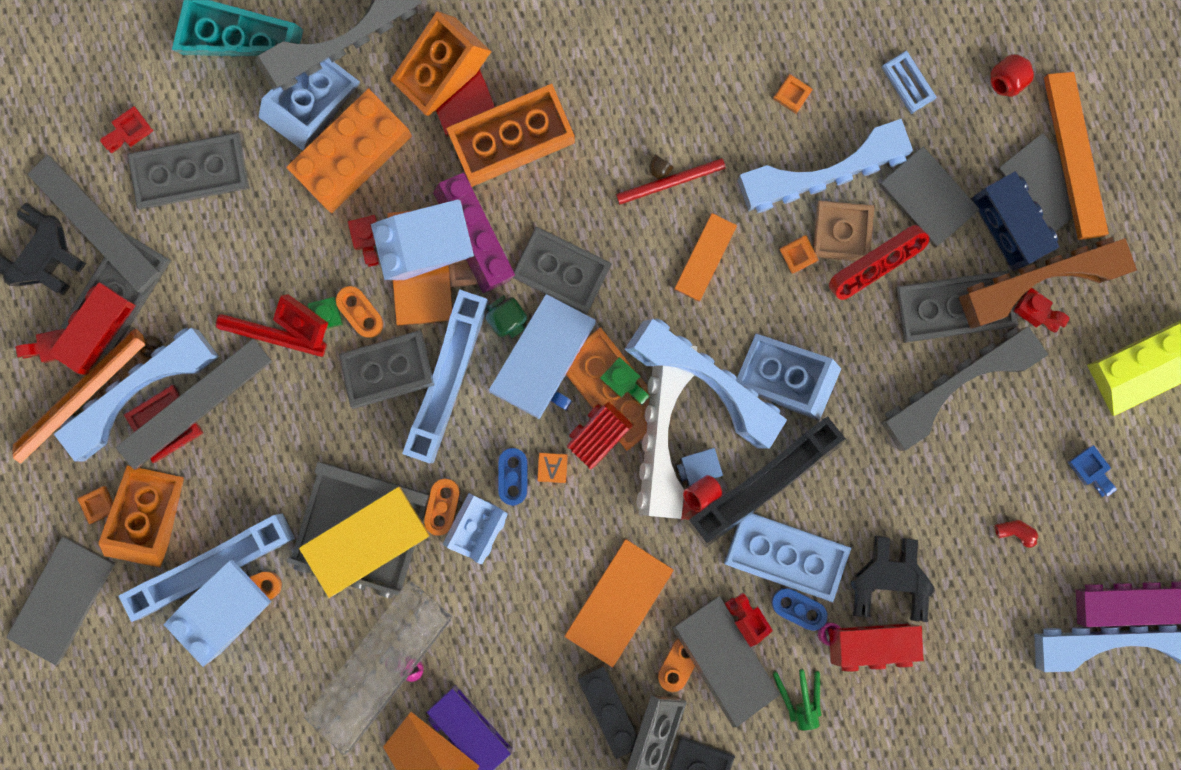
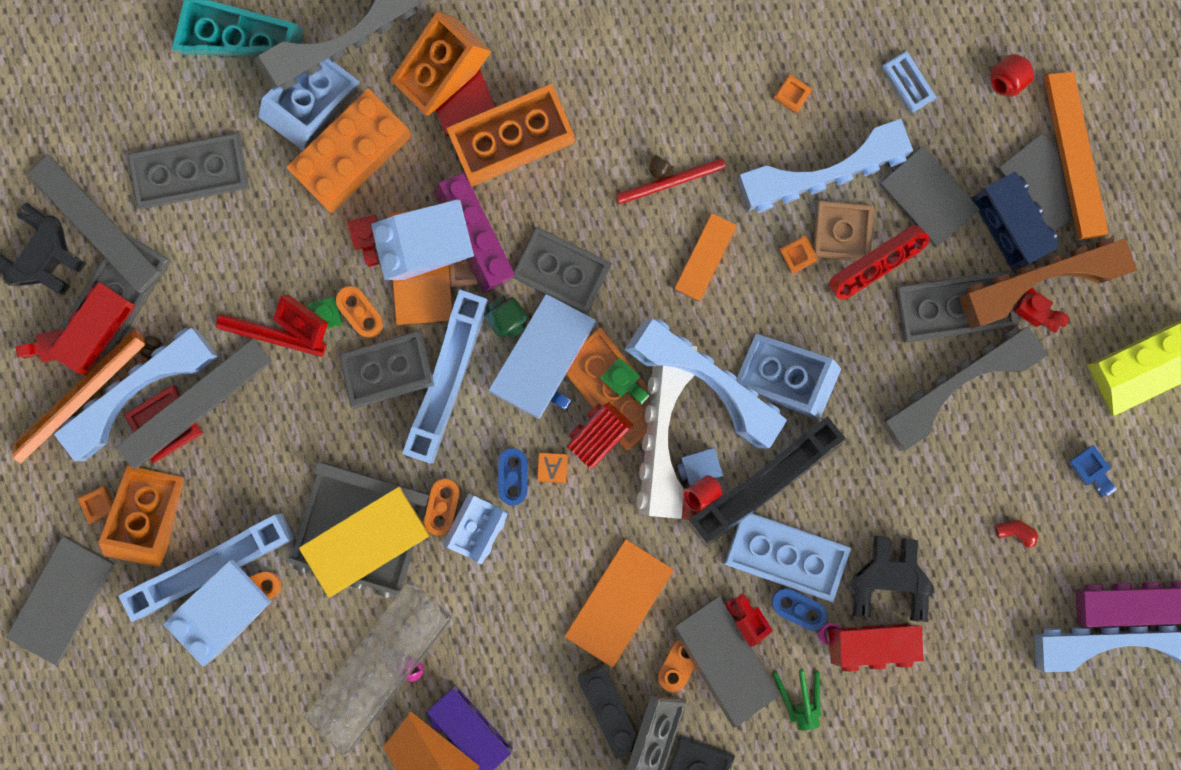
red plate [100,106,154,154] -> none

